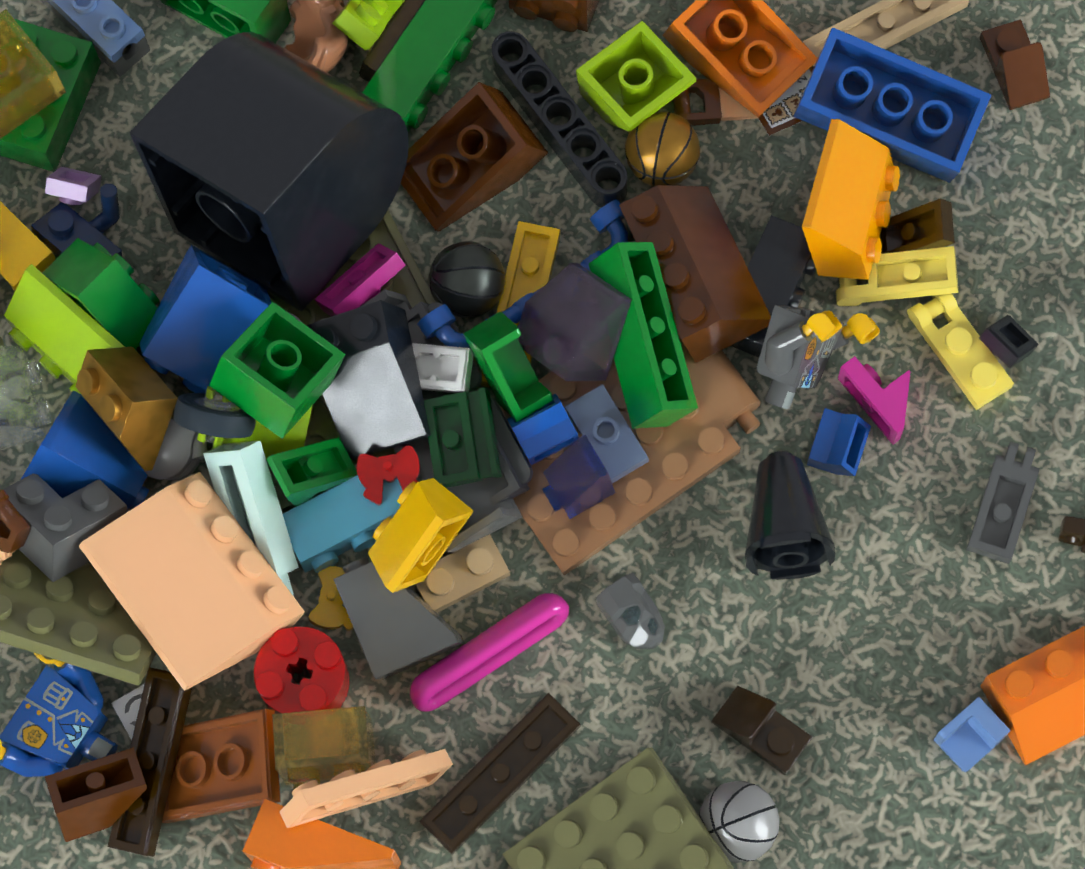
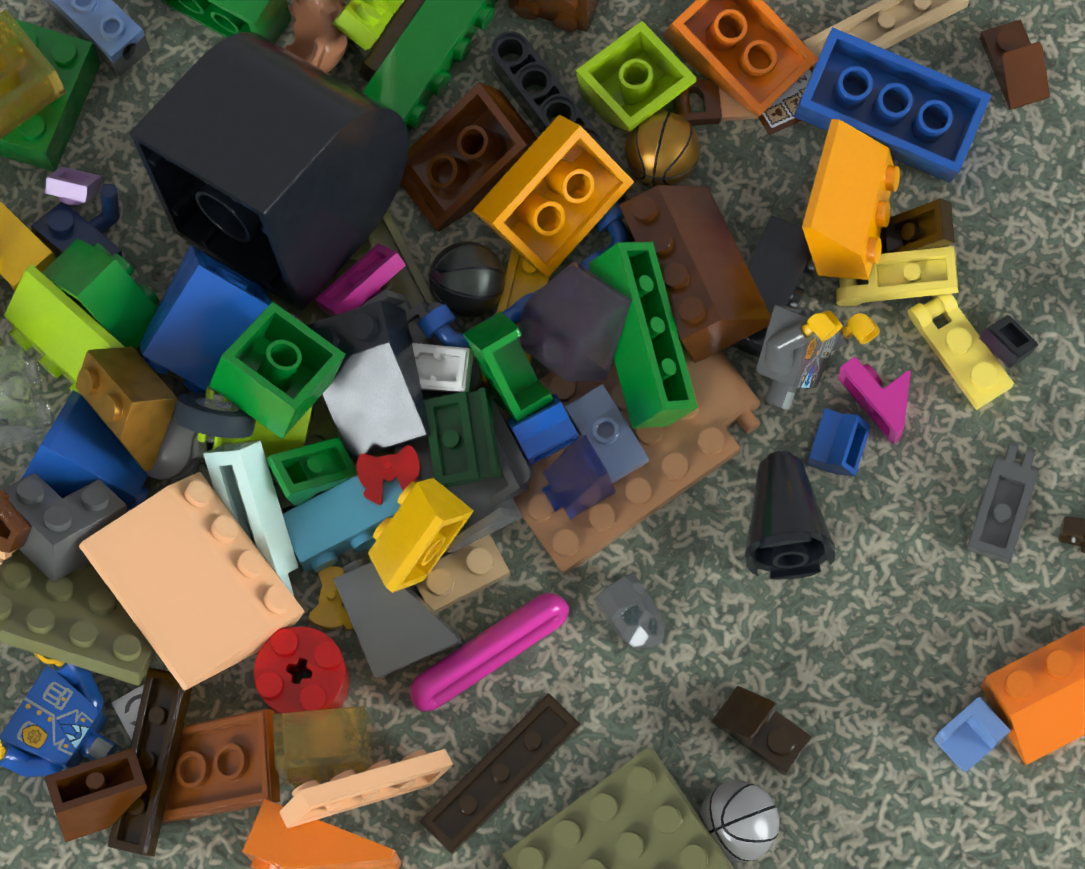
none -> light orange slope [473,115,634,278]

